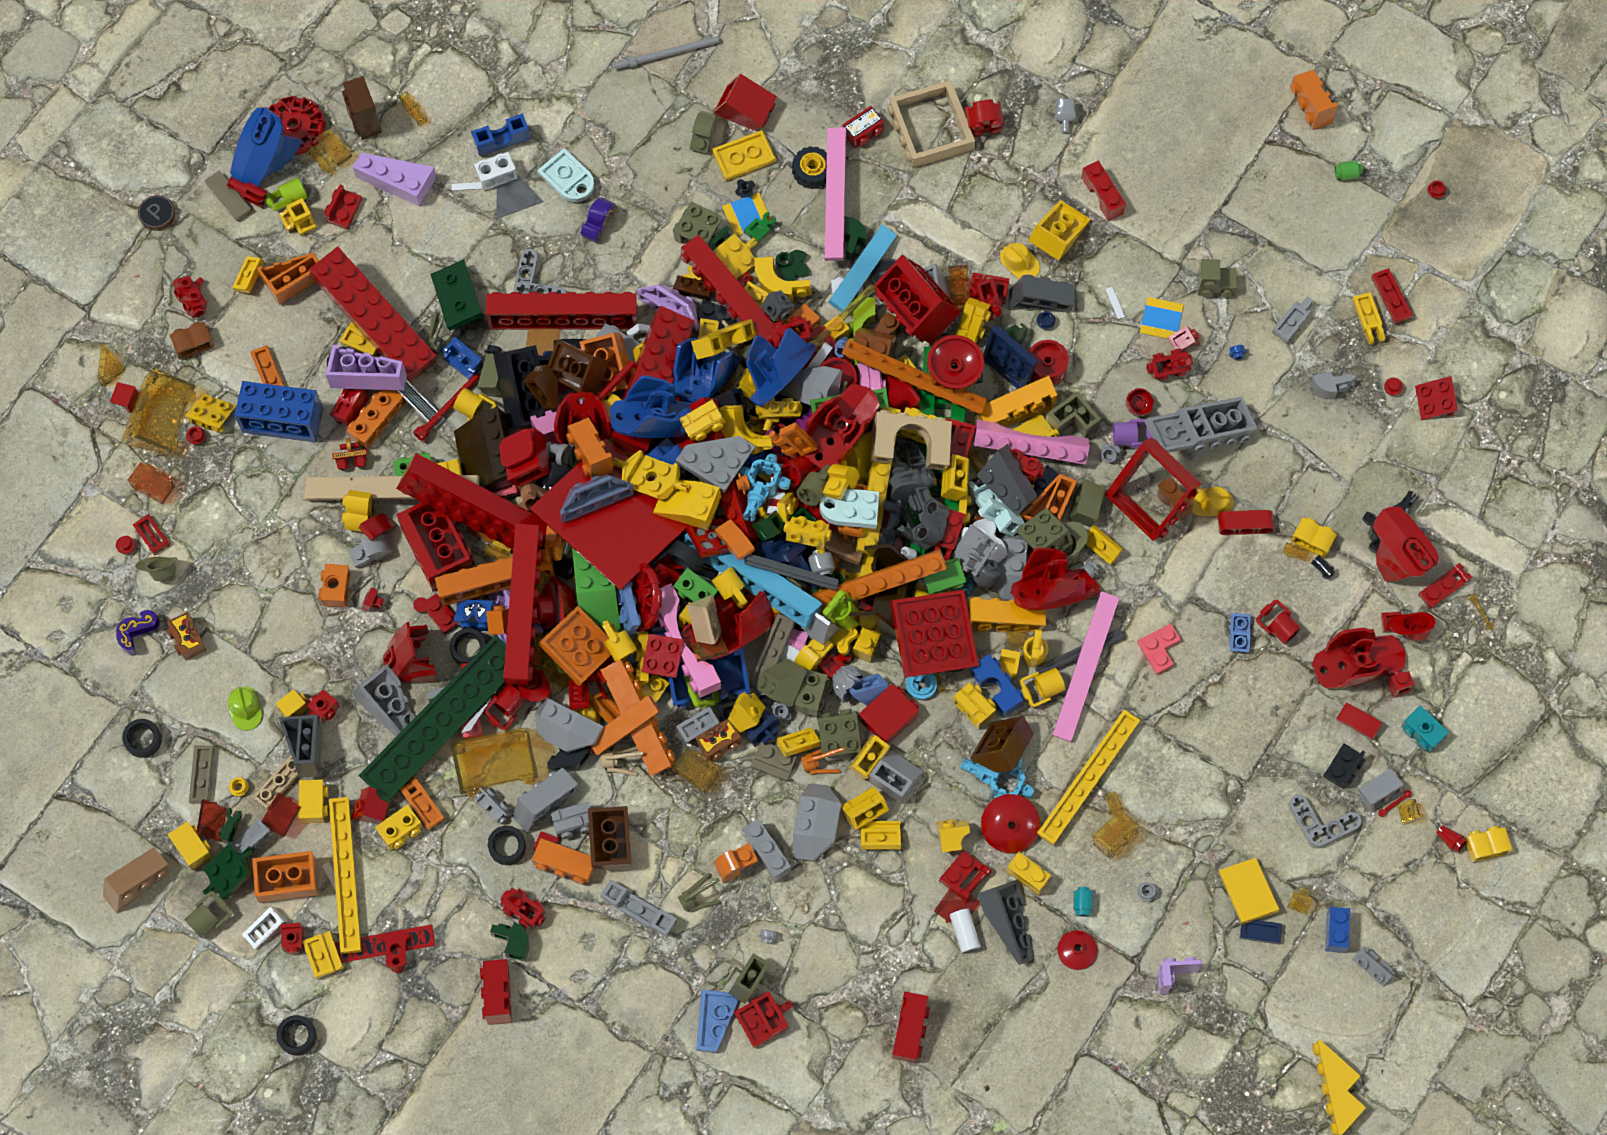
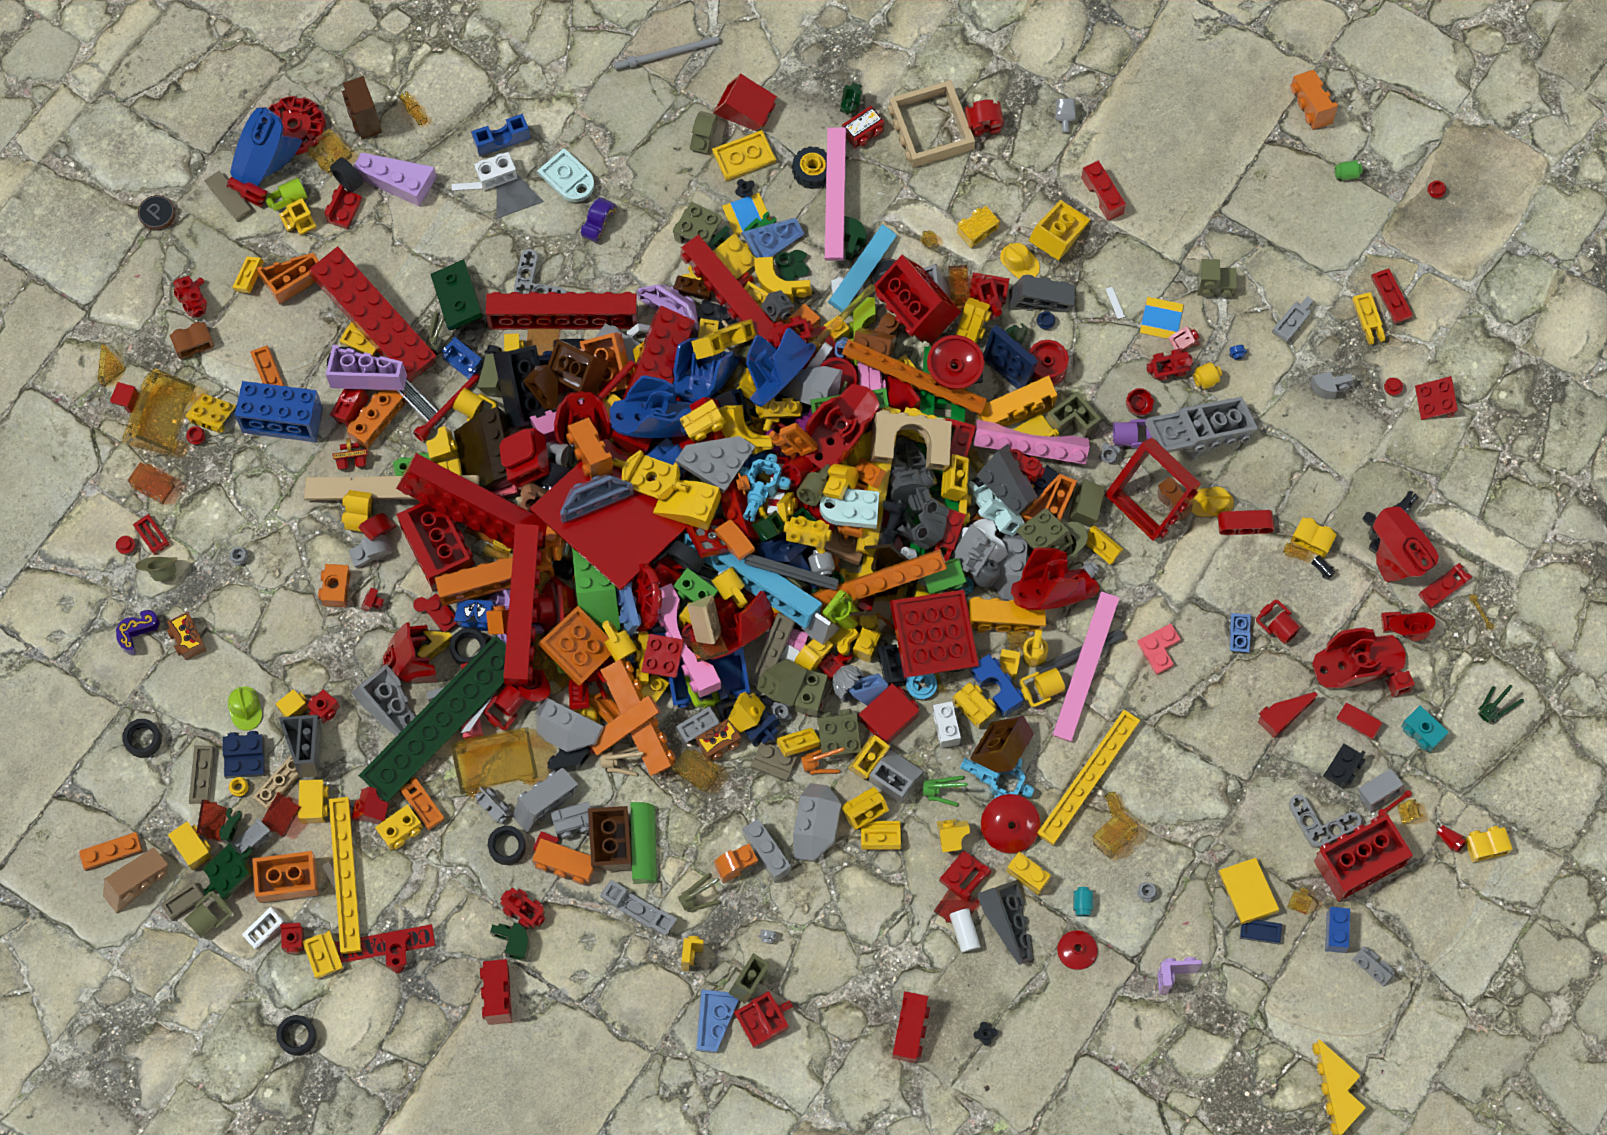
none -> orange plate [79,832,143,871]
none -> dark tan tile [160,882,204,921]
none -> dark blue plate [223,731,265,779]
none -> light grey plate [229,547,248,565]
none -> black tyre [330,157,364,193]
none -> yellow slope [417,631,453,661]
none -> yellow brick [426,426,460,463]
none -> yellow plate [504,333,524,351]
none -> bright green brick [630,802,657,884]
none -> yellow bracket [681,936,704,971]
none -> medium blue wing [741,218,805,258]
none -> dark green hips [840,82,862,116]
none -> orange plate [855,457,886,489]
none -> black hinge [878,644,906,687]
none -> clear yellow plate [920,230,938,247]
none -> bright green plant [923,776,968,806]
none -> white brick [932,701,961,749]
none -> yellow brick [957,206,1000,248]
none -> black plate [973,1022,998,1046]
none -> yellow head [1193,362,1222,390]
none -> red slope [1258,692,1318,738]
none -> red brick [1314,814,1413,902]
none -> dark green plant [1478,685,1524,723]

